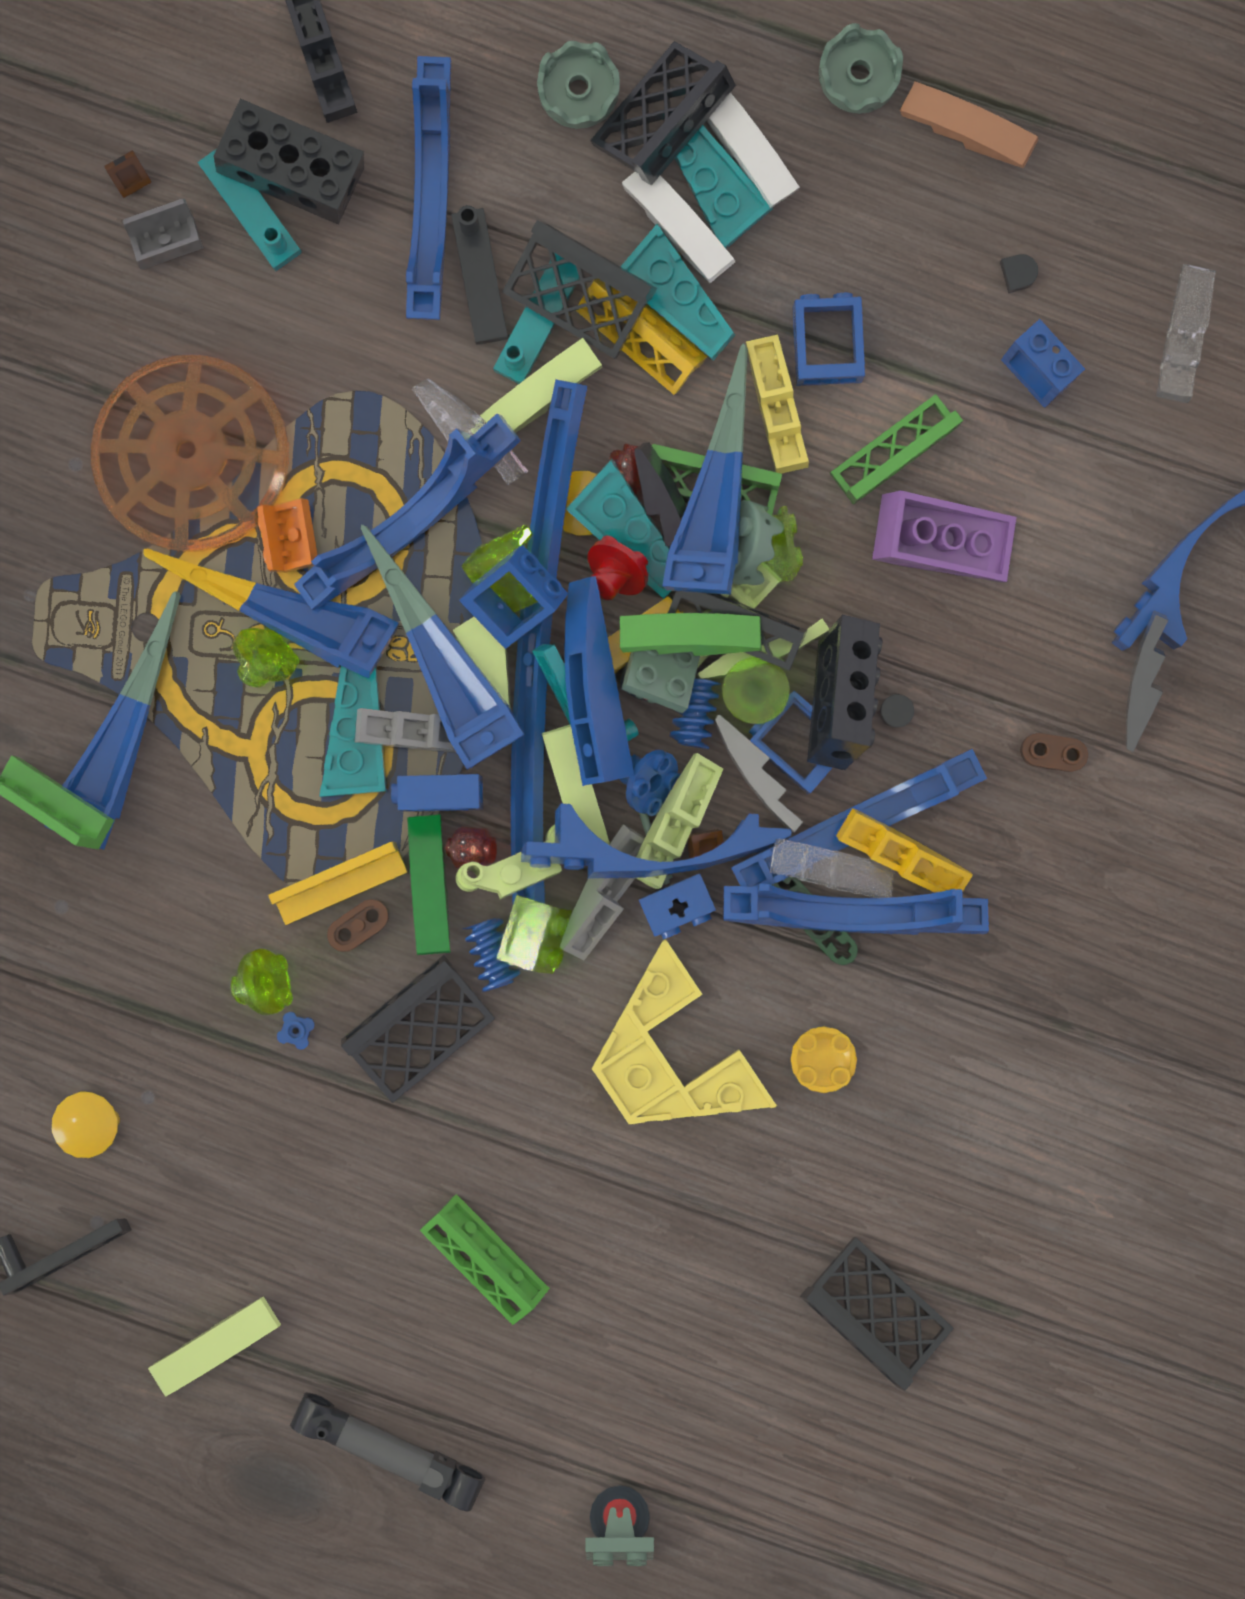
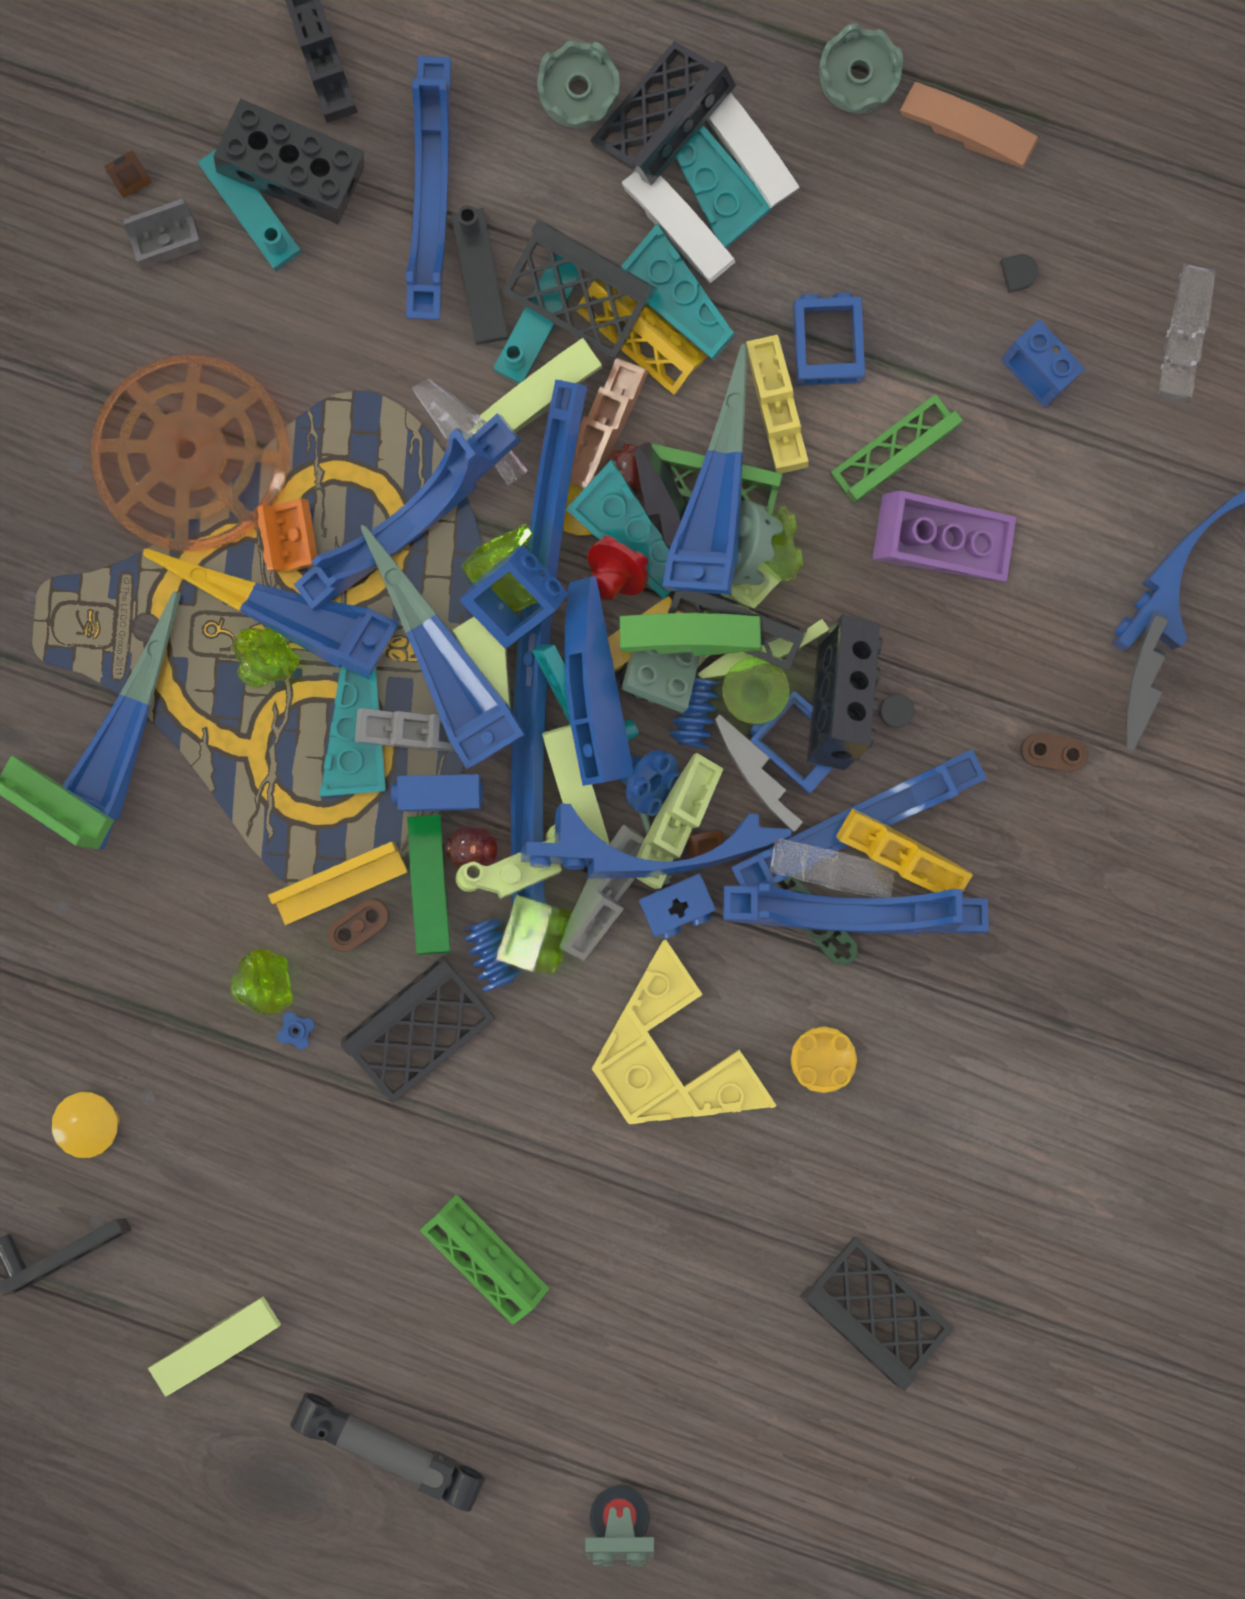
none -> nougat slope [570,358,649,488]

